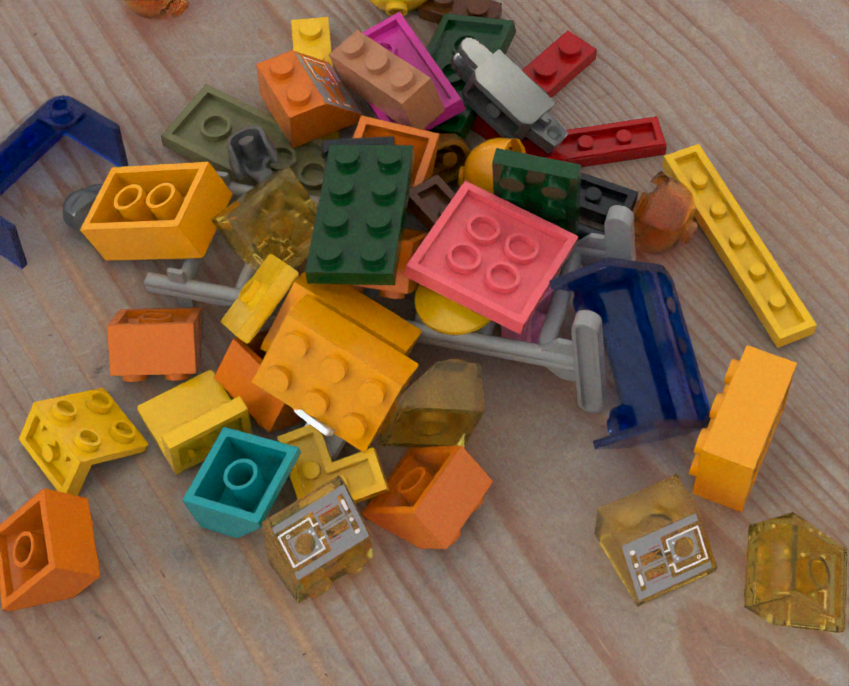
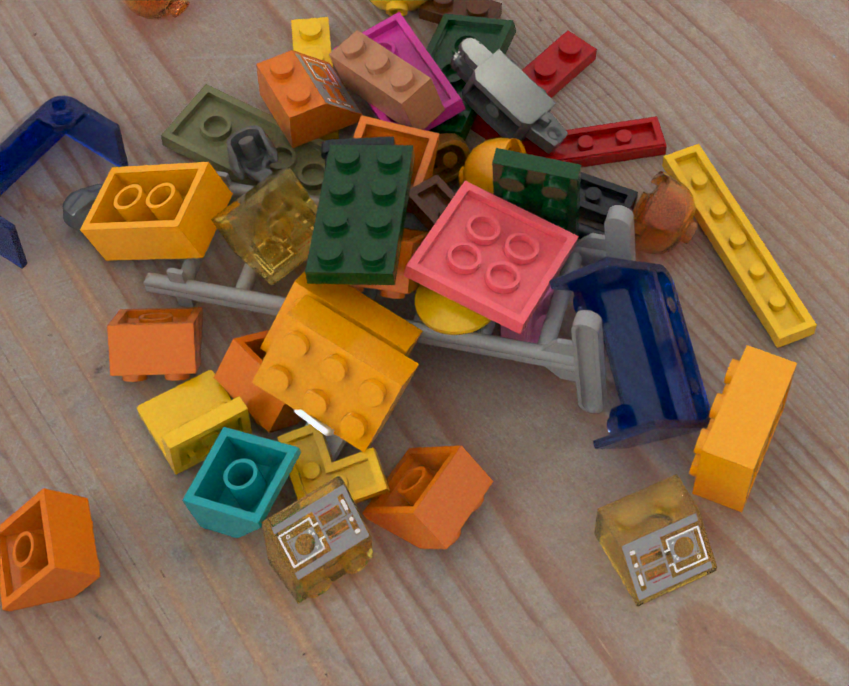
yellow bracket [19,388,148,496] -> none
yellow plate [220,253,299,344] -> none
clear yellow slope [378,358,485,448] -> none
clear yellow slope [744,512,848,633] -> none

